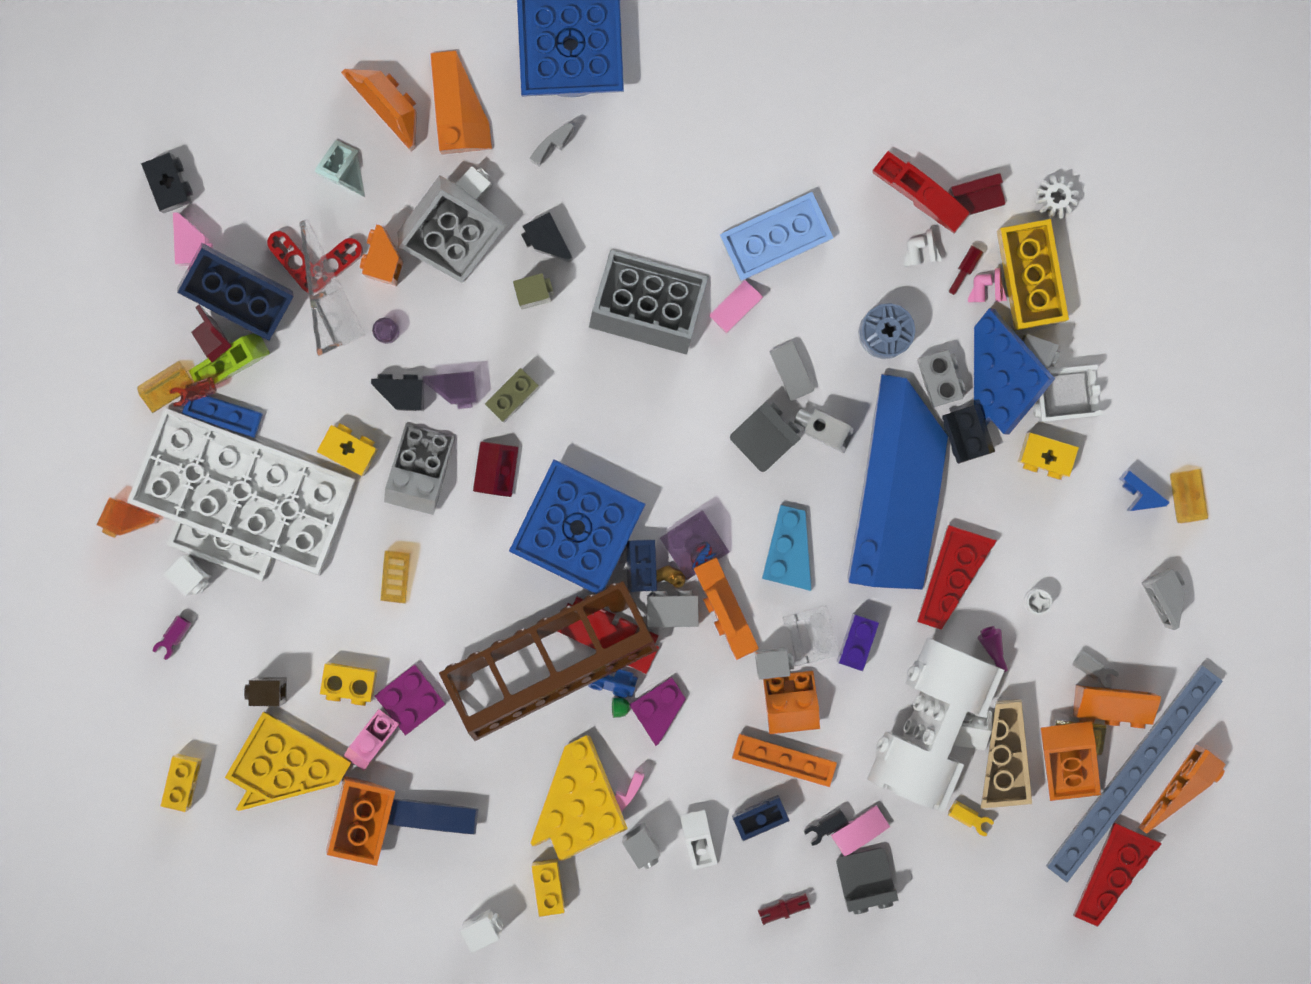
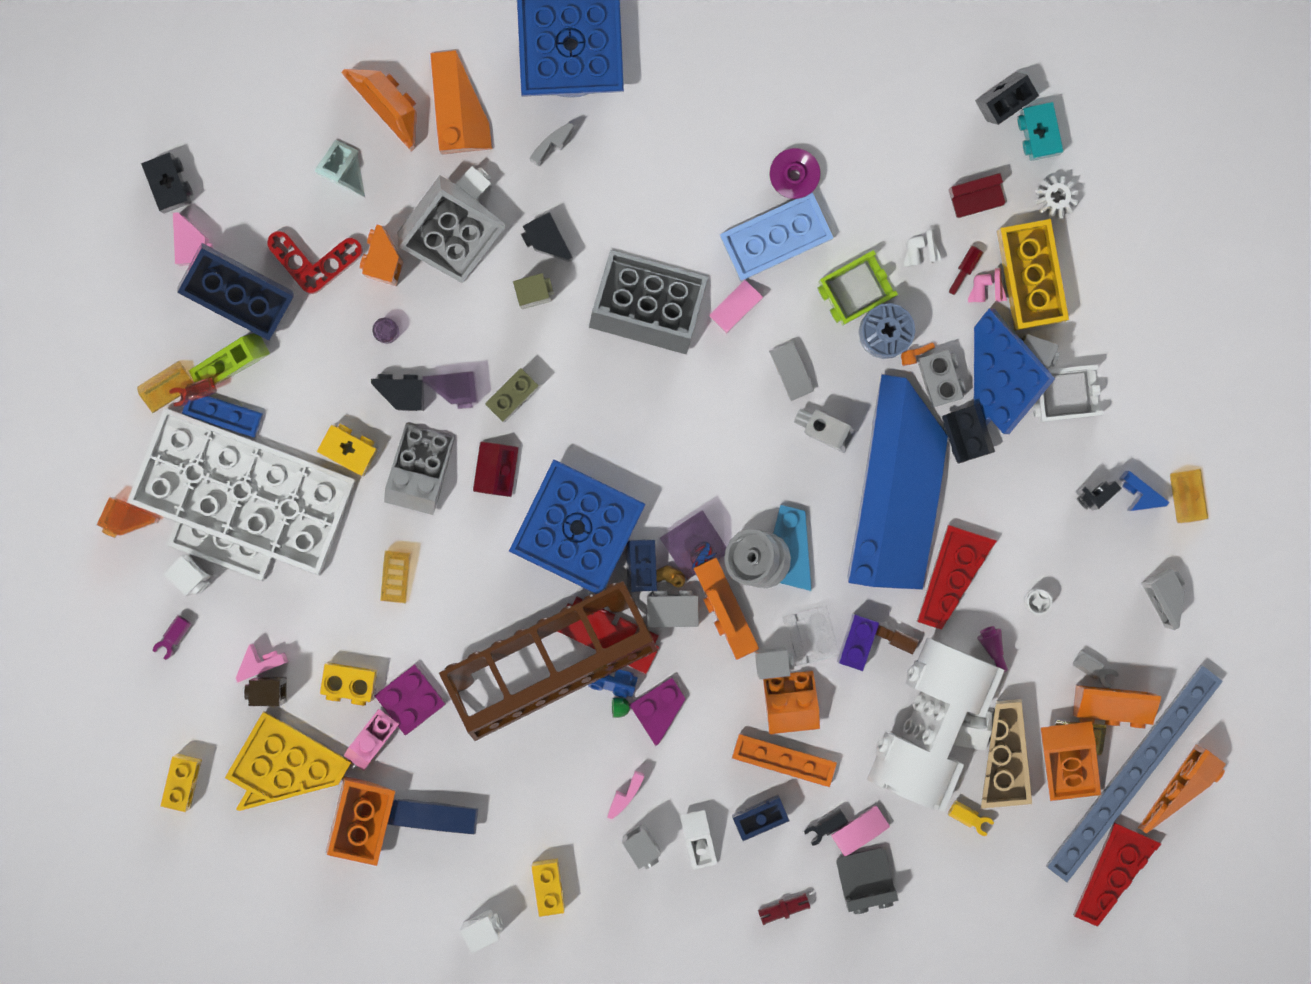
dark red panel [191,304,232,362] -> none
clear wedge [299,219,366,356] -> none
yellow wing [530,735,628,861] -> none
dark grey bracket [730,402,801,472] -> none
red slope [872,151,970,234] -> none
yellow brick [1018,432,1079,480] -> none
none -> bright pink slope [236,644,288,683]
none -> light grey wheel [724,529,791,588]
none -> magenta dish [769,148,820,199]
none -> window [817,250,898,326]
none -> reddish brown bar [875,625,919,655]
none -> orange hand [901,342,935,366]
none -> black brick [975,72,1039,125]
none -> teal brick [1017,102,1064,161]
none -> black bracket [1076,481,1122,511]

